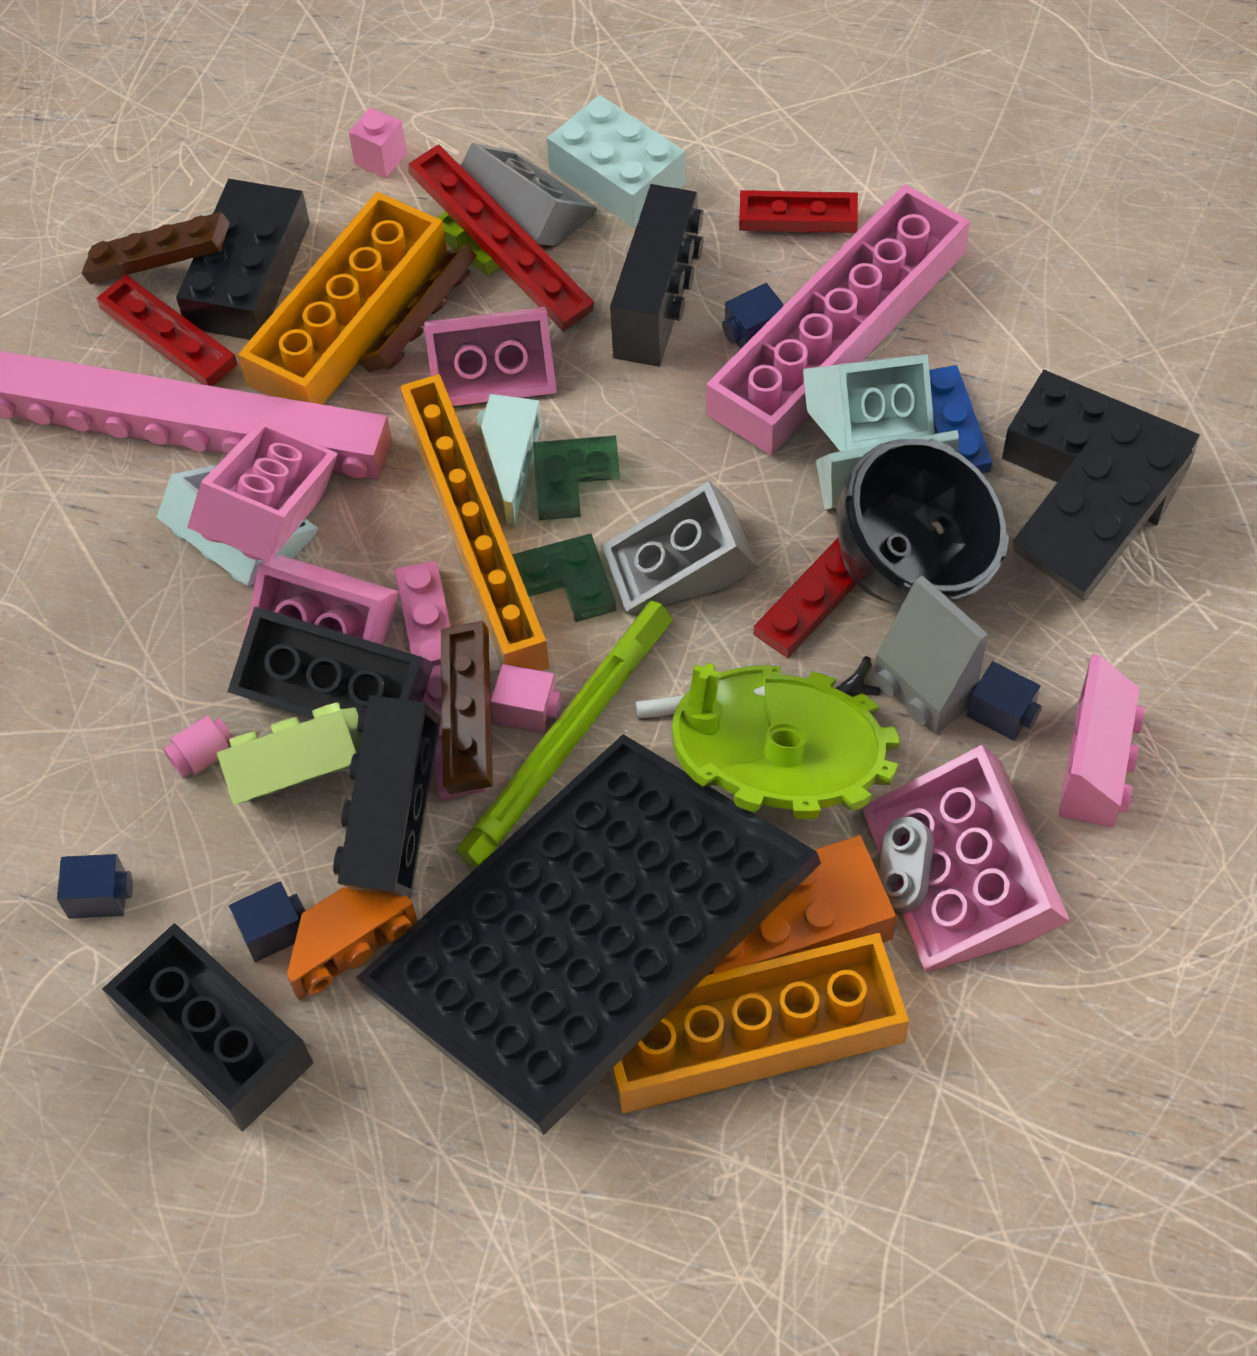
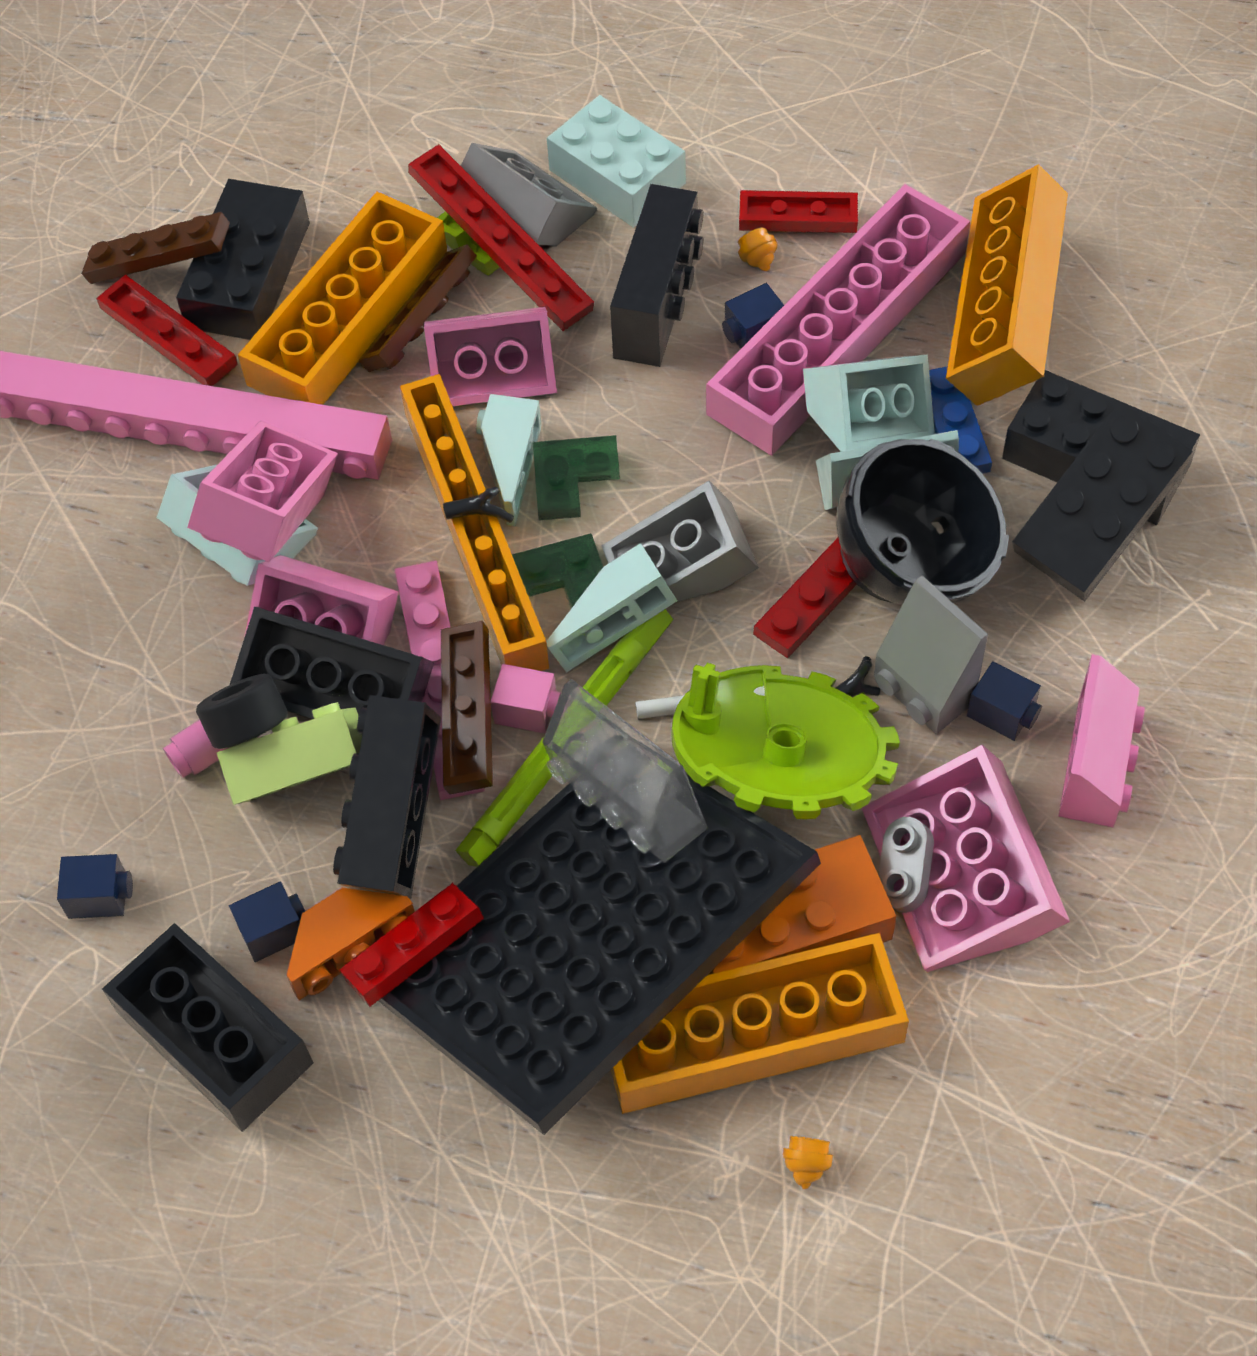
bright pink brick [348,107,407,178] -> none
none -> black tyre [196,674,287,749]
none -> red plate [339,882,484,1007]
none -> black bar [443,487,514,523]
none -> clear slope [542,679,707,863]
none -> light aqua slope [546,543,678,673]
none -> light orange plate [737,228,778,271]
none -> light orange plate [783,1136,833,1189]
none -> light orange brick [946,164,1068,406]

